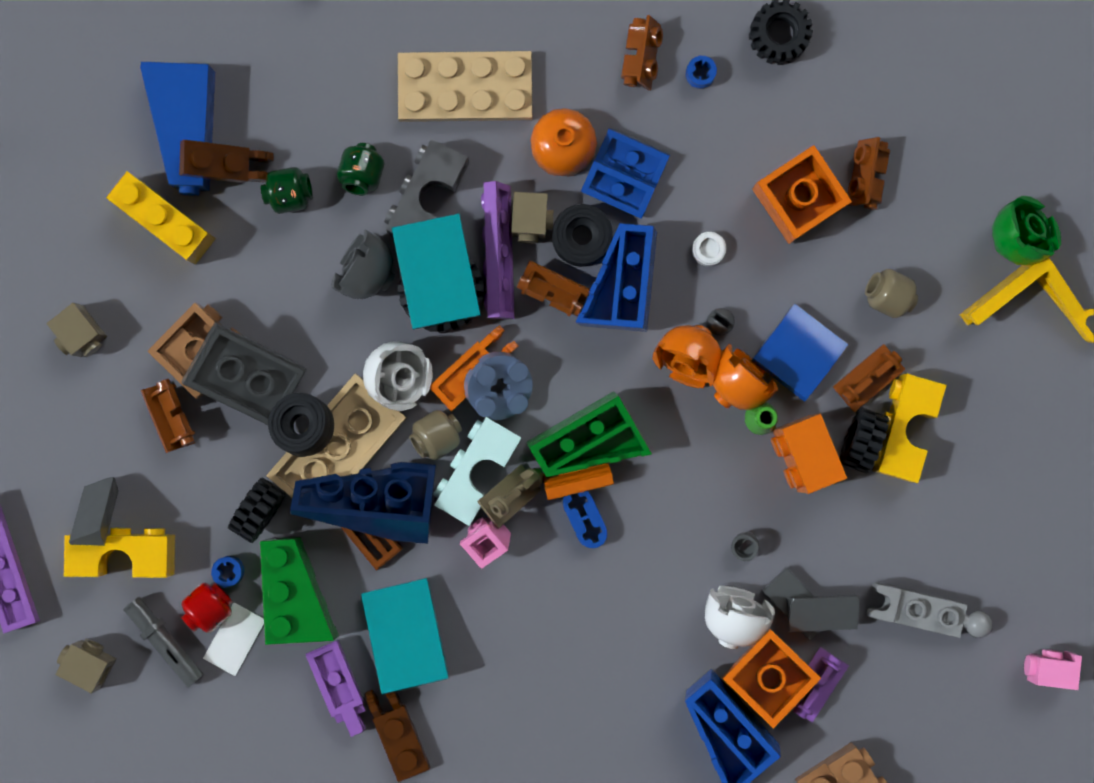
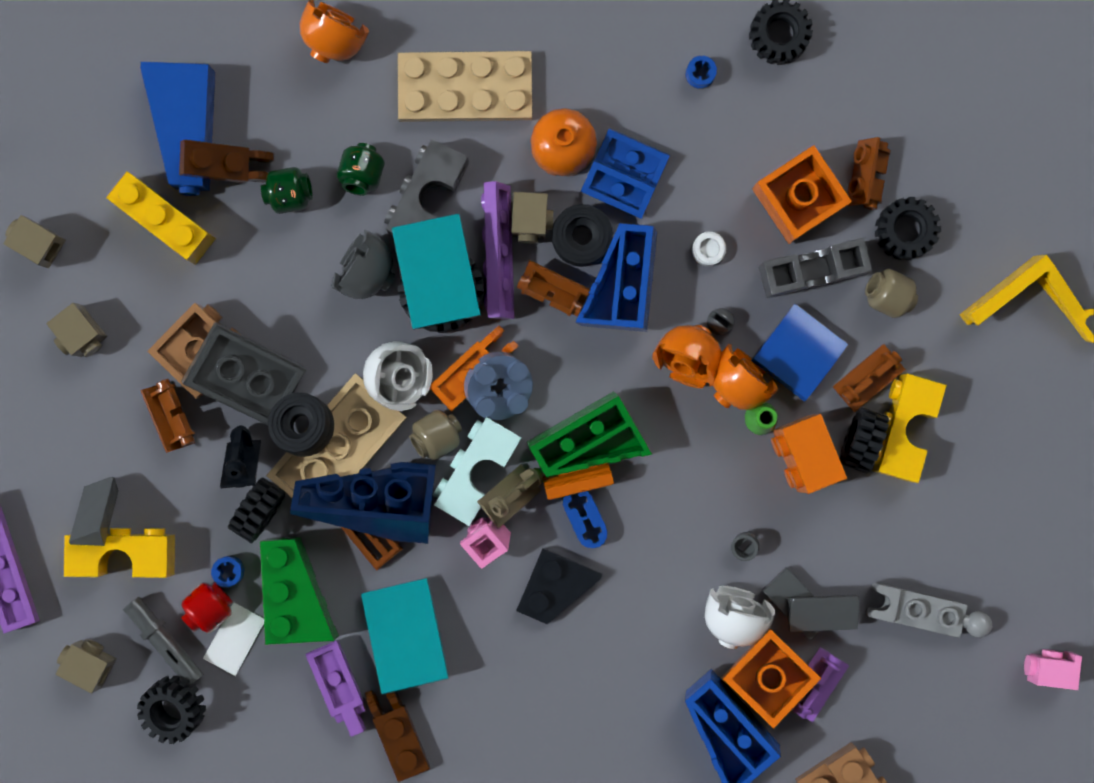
dark orange hinge [621,15,663,91] -> none
green cylinder [992,196,1061,265] -> none
none -> dark tan brick [3,215,66,269]
none -> black tyre [137,676,206,744]
none -> black hinge [220,425,261,489]
none -> orange cylinder [299,0,370,63]
none -> black wing [516,548,602,624]
none -> flat silver arch [758,238,872,299]
none -> black tyre [875,197,941,260]

